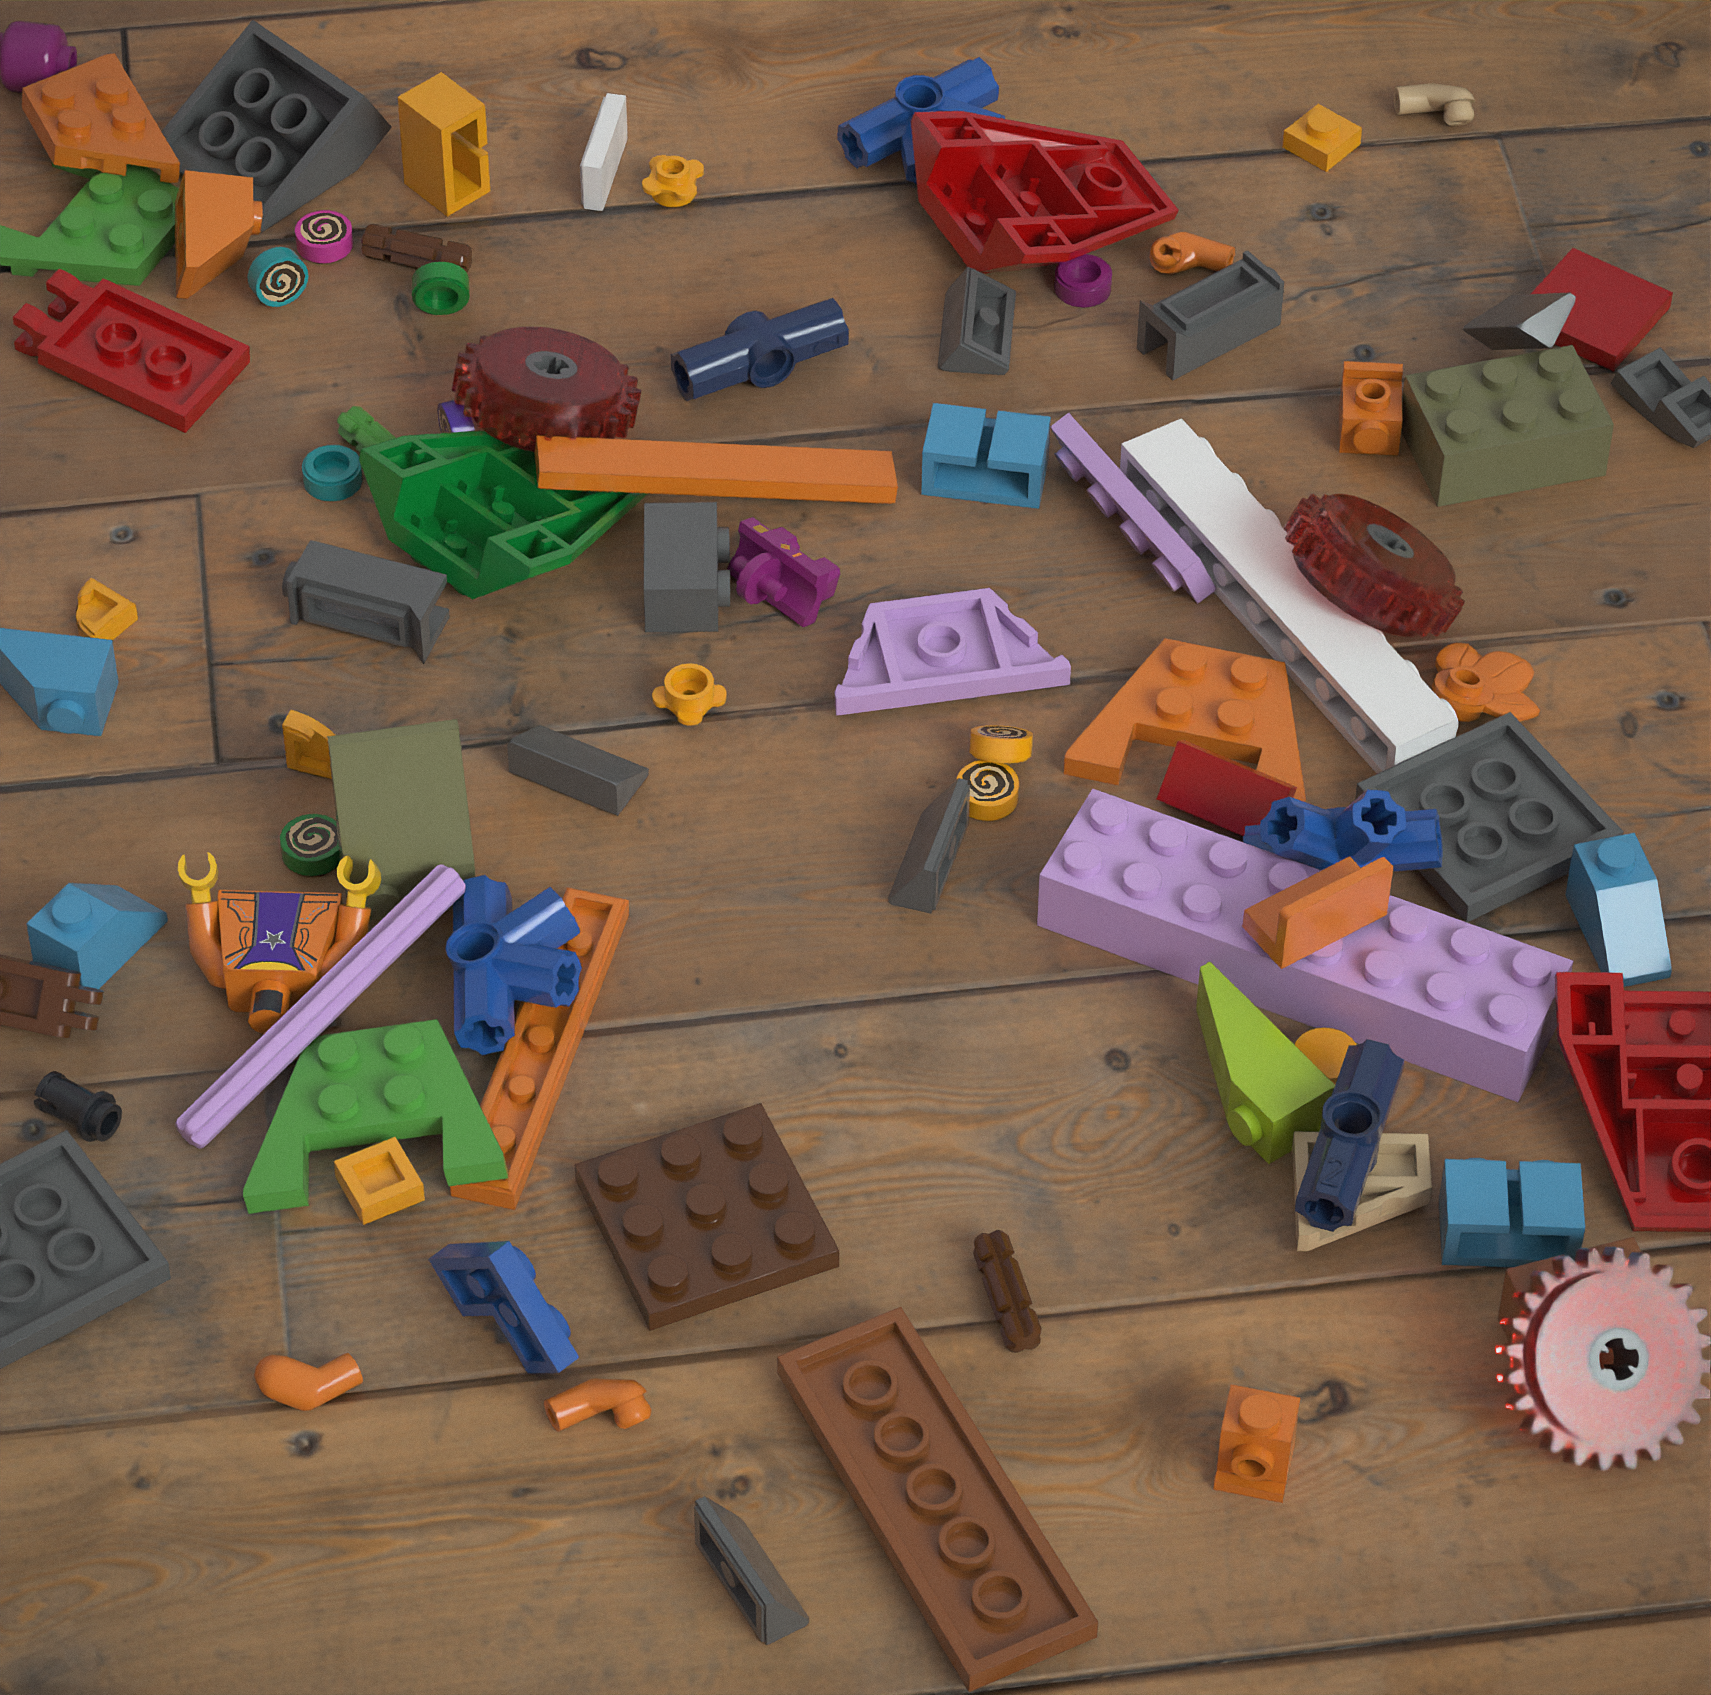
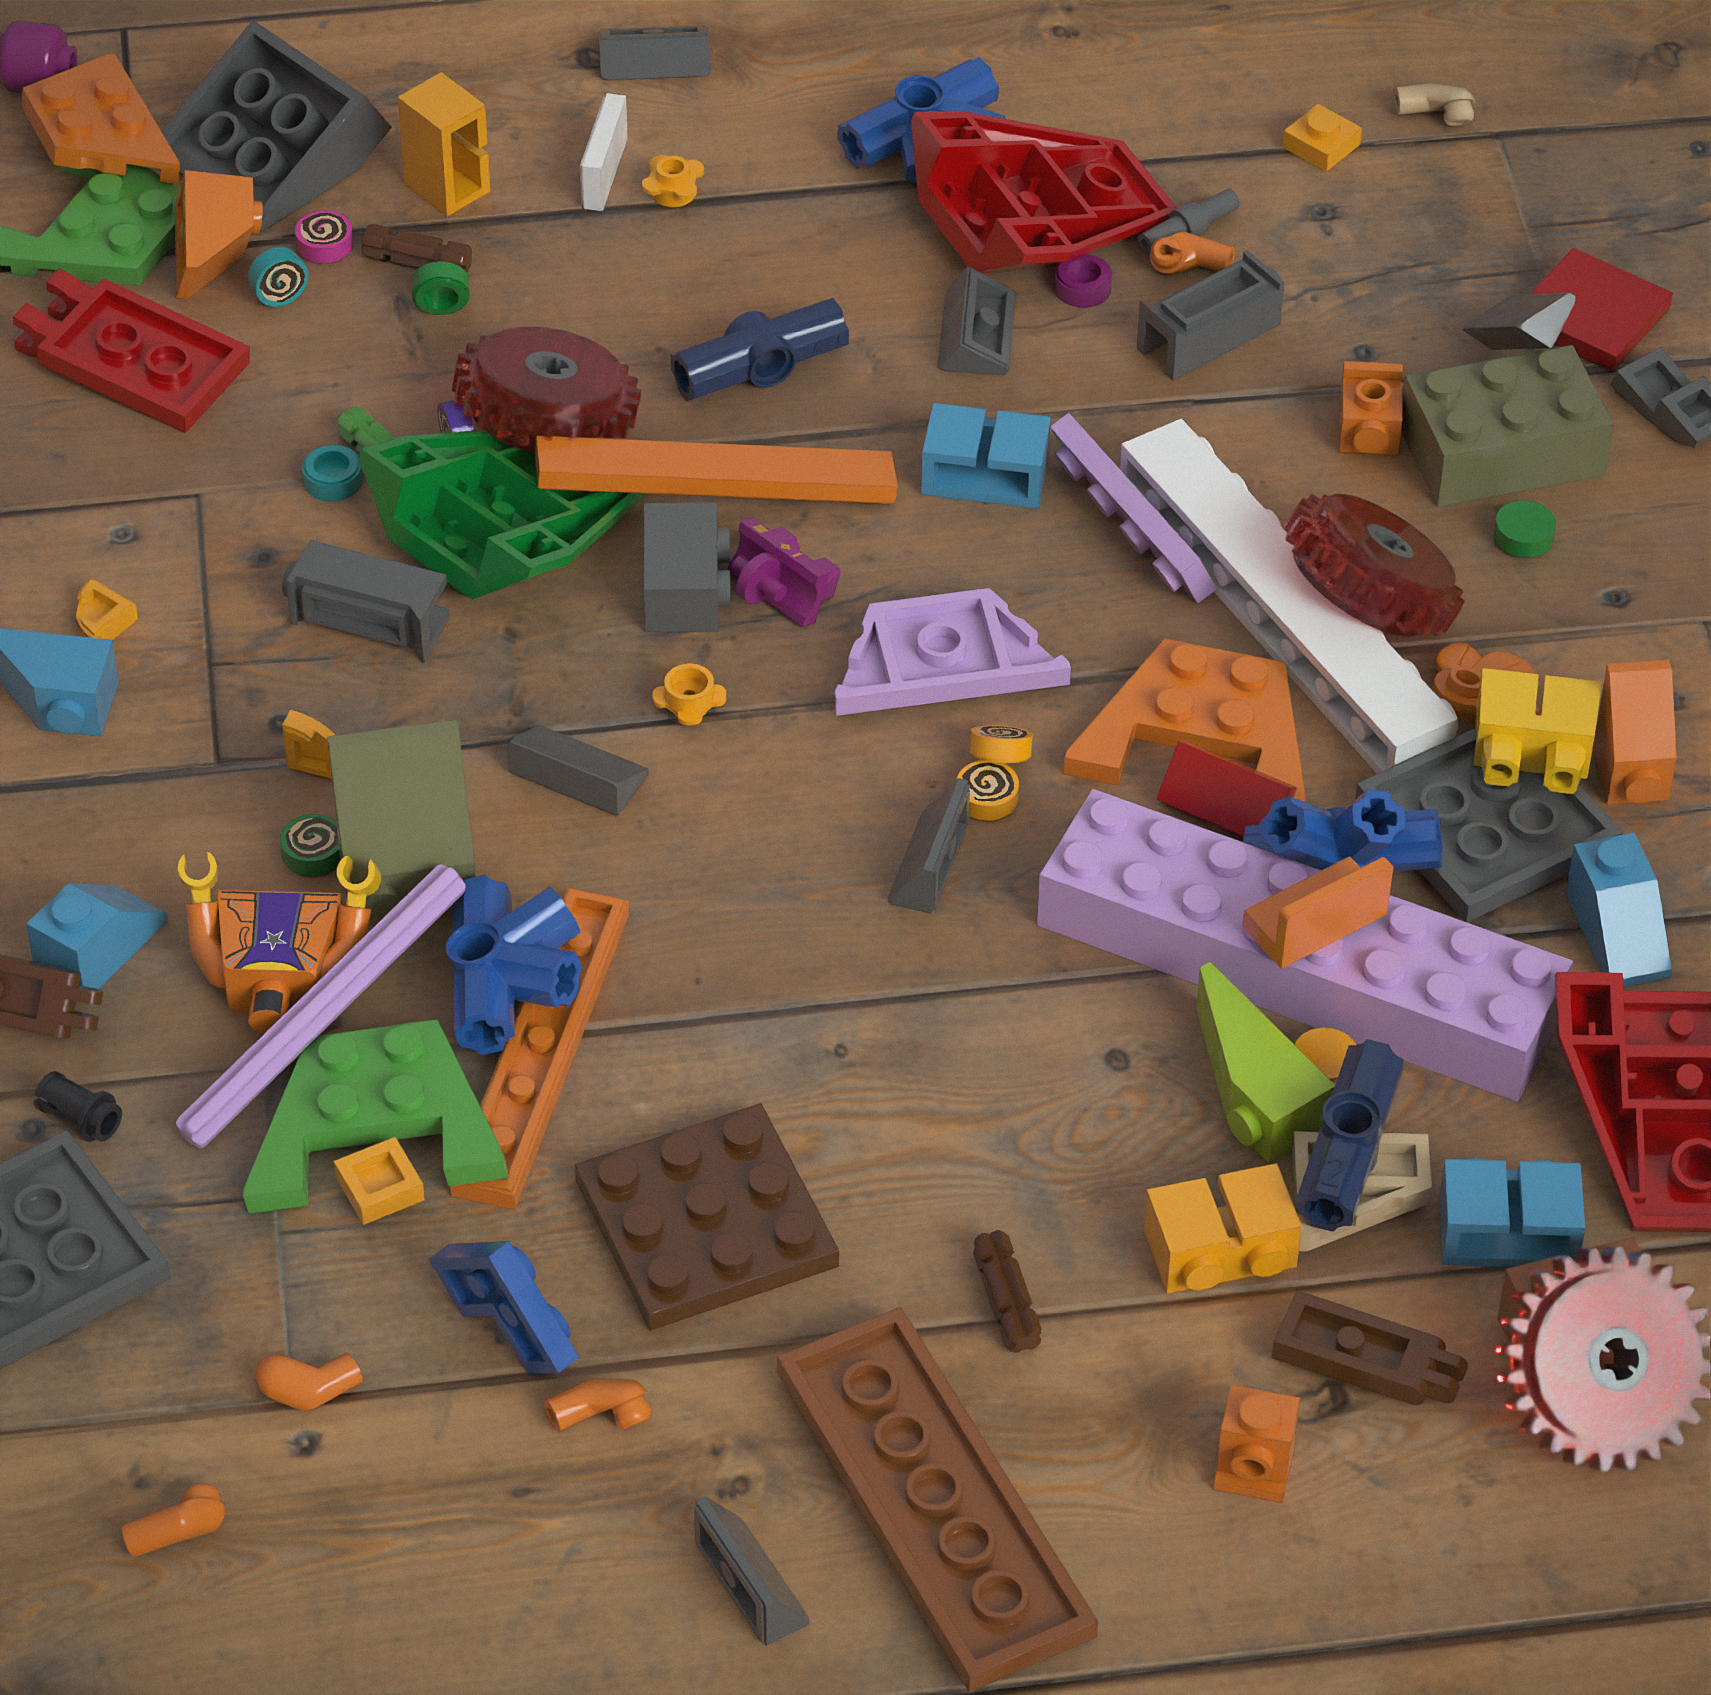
none -> orange arm [122,1483,226,1558]
none -> dark grey slope [598,25,711,80]
none -> dark grey bar [1138,188,1239,255]
none -> light orange piece [1143,1163,1302,1294]
none -> reddish brown hinge [1272,1290,1468,1405]
none -> yellow hips [1474,668,1602,794]
none -> green tile [1494,500,1556,558]
none -> orange slope [1592,659,1677,805]

